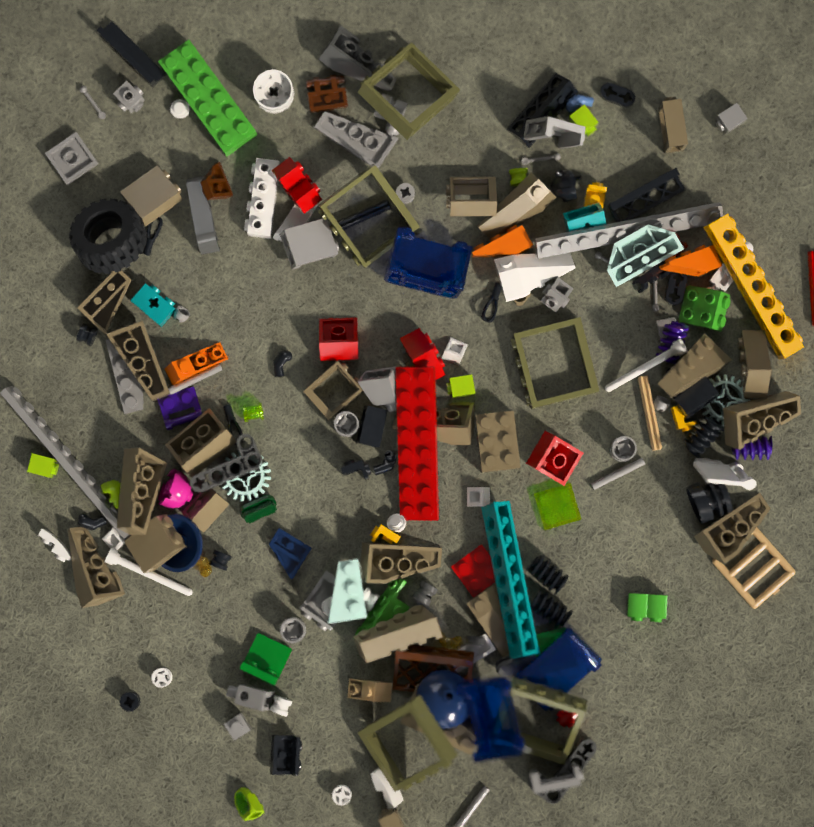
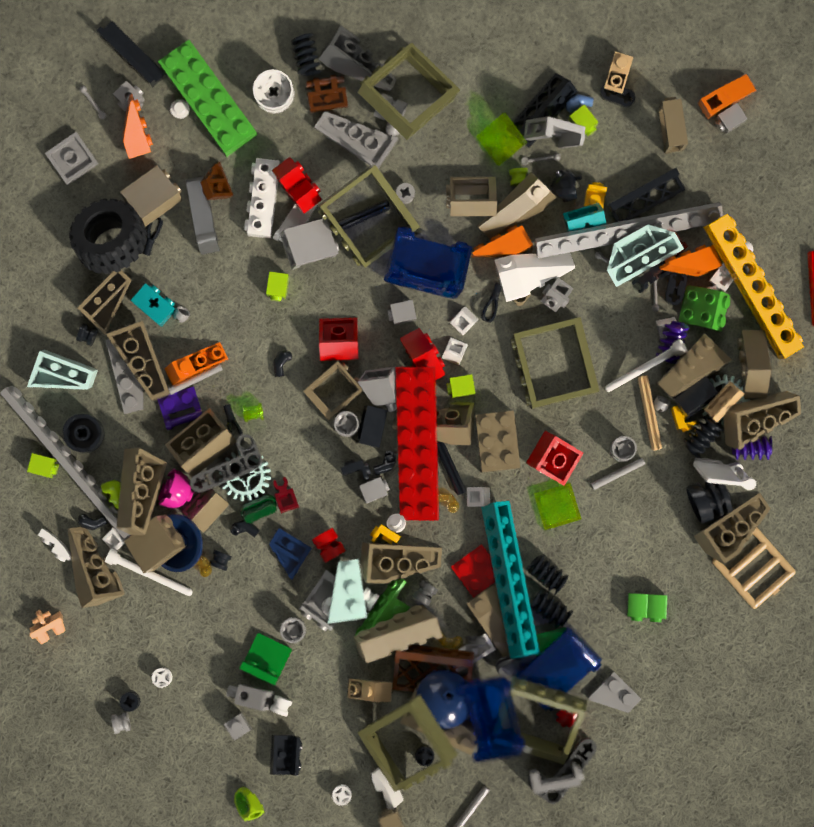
none -> light aqua wedge [27,350,98,389]
none -> light nougat hips [29,610,65,644]
none -> black brick [63,414,105,453]
none -> light grey wheel [111,712,131,734]
none -> orange slope [122,94,153,159]
none -> black arm [230,520,260,538]
none -> lime brick [266,271,289,301]
none -> dark red plate [273,477,299,513]
none -> black piece [291,33,322,76]
none -> red wheel [312,528,346,563]
none -> light grey brick [359,477,390,504]
none -> light grey brick [387,300,417,325]
none -> black wheel [415,746,434,766]
none -> black axle [437,442,466,495]
none -> clear yellow arm [438,492,459,513]
none -> white slope [450,306,479,335]
none -> clear neon green plate [476,113,528,166]
none -> light grey wing [588,672,641,713]
none -> tan slope [604,52,633,94]
none -> orange slope [698,74,756,120]
none -> tan panel [704,381,744,422]

